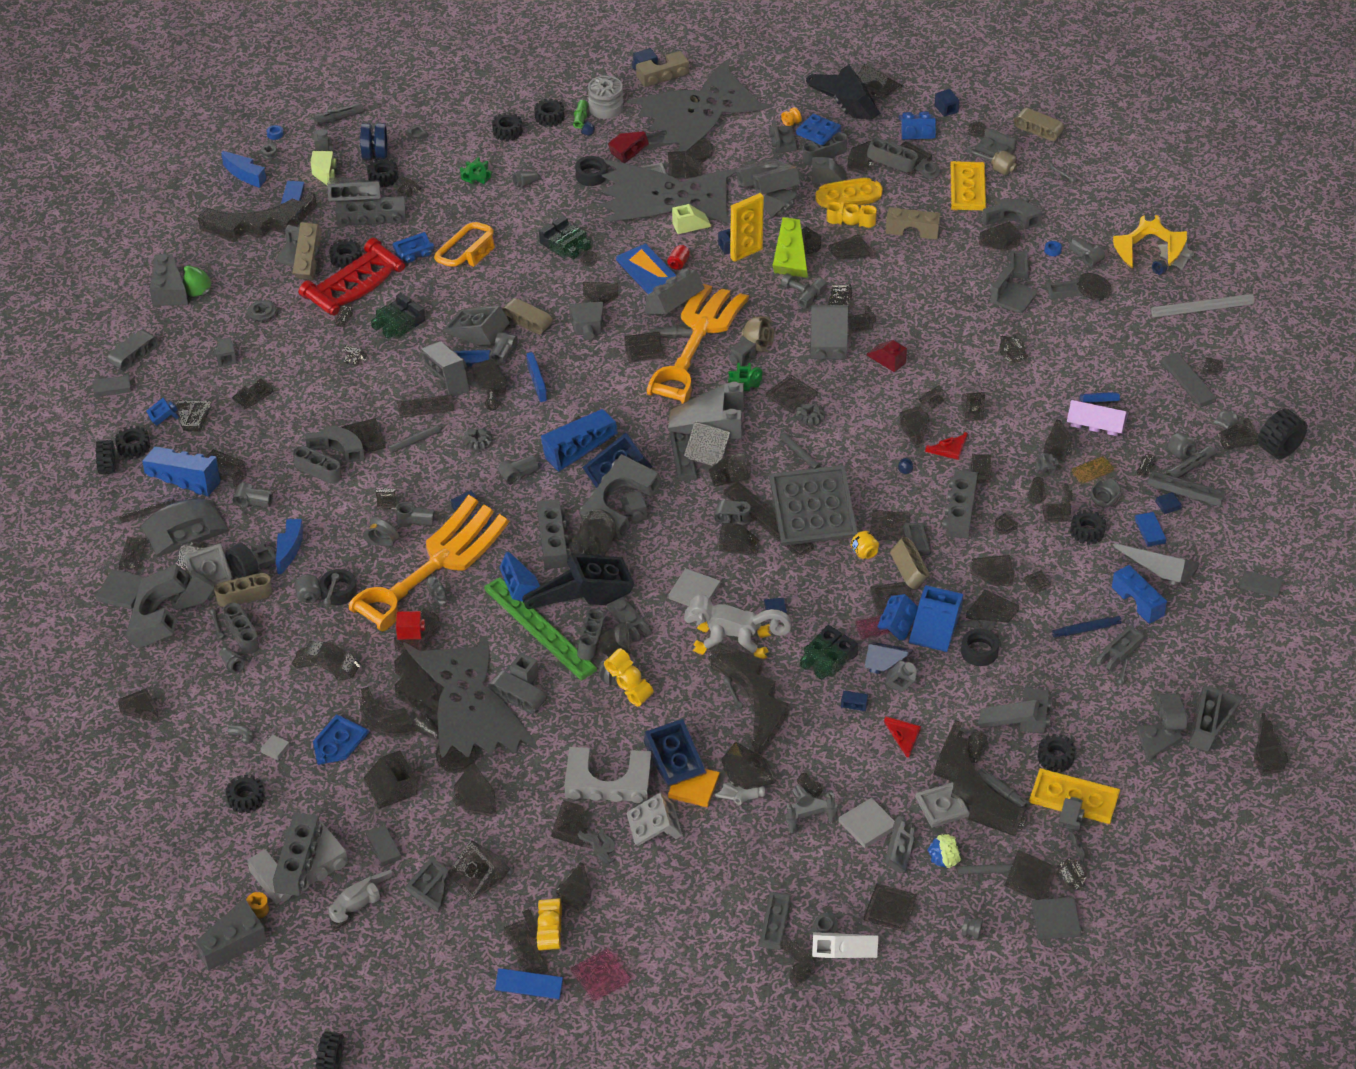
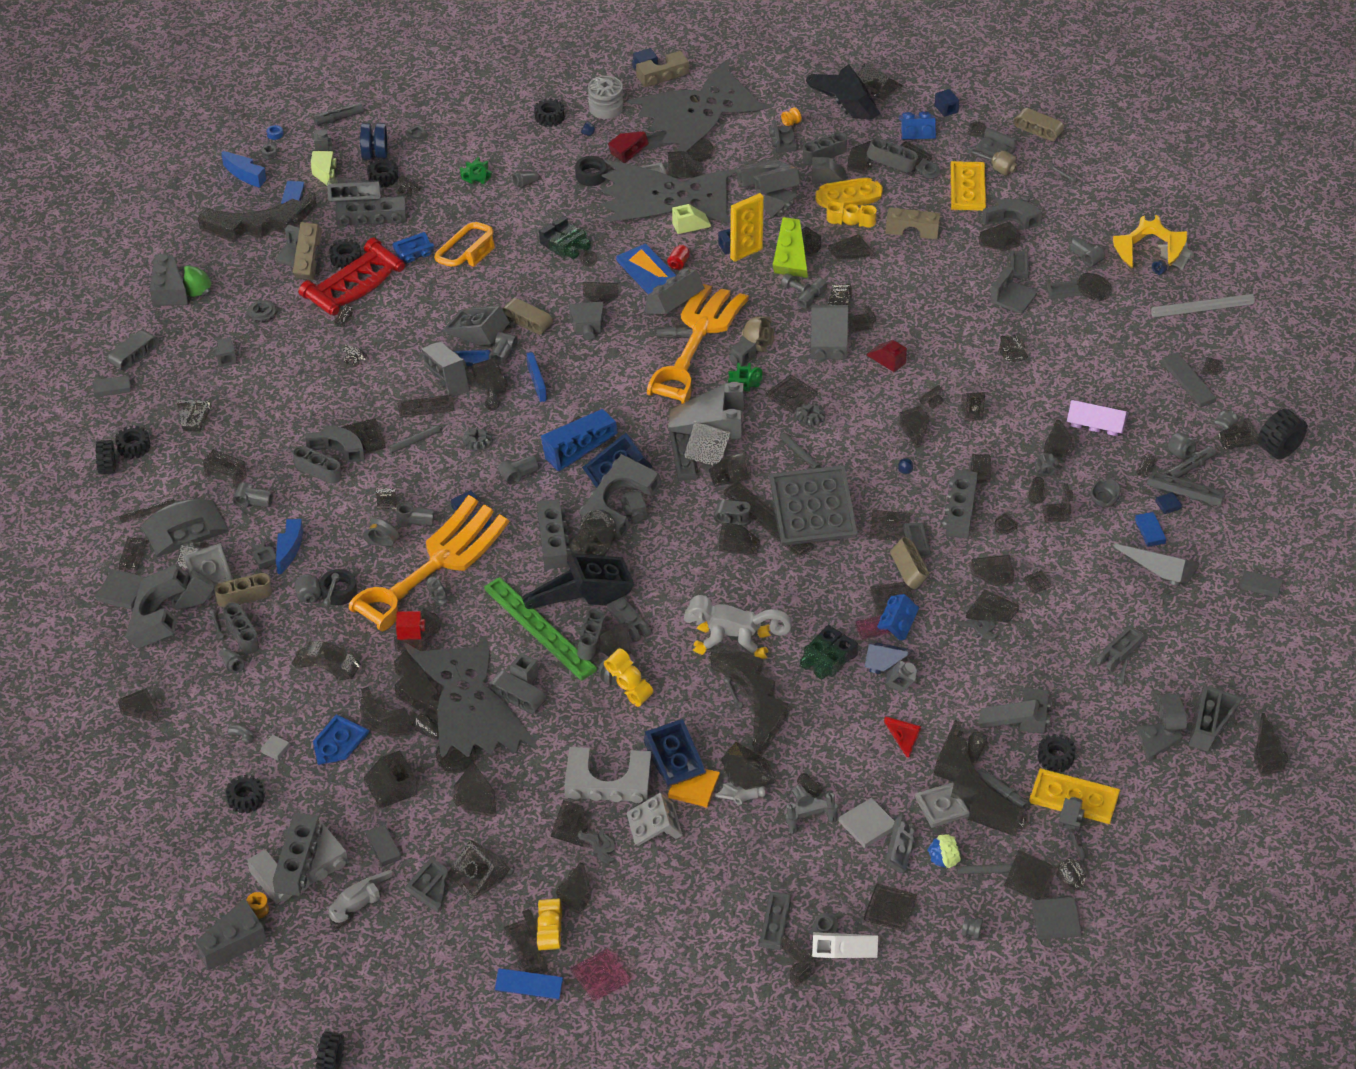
blue wedge [142,447,220,497] -> none
blue bracket [146,398,179,426] -> none
black tyre [225,543,259,578] -> none
clear smoke slope [232,378,274,409] -> none
clear green hips [371,293,425,339] -> none
black tyre [492,112,523,141] -> none
blue slope [499,552,540,601] -> none
bright green pin [573,100,589,129] -> none
clear smoke bracket [624,332,664,363] -> none
light grey tile [669,568,720,606] -> none
dark blue tile [764,597,787,614] -> none
blue bracket [796,114,841,145] -> none
dark blue piece [841,690,868,711] -> none
yellow head [850,531,879,559] -> none
blue slope [909,585,963,652] -> none
red tile [925,432,968,460] -> none
black tyre [961,628,999,666] -> none
blue tile [1044,241,1062,256] -> none
dark blue piece [1052,616,1121,638] -> none
black tyre [1070,510,1106,545] -> none
clear yellow tile [1072,456,1114,484] -> none
blue tile [1080,392,1120,403] -> none
blue arch [1112,565,1167,624] -> none

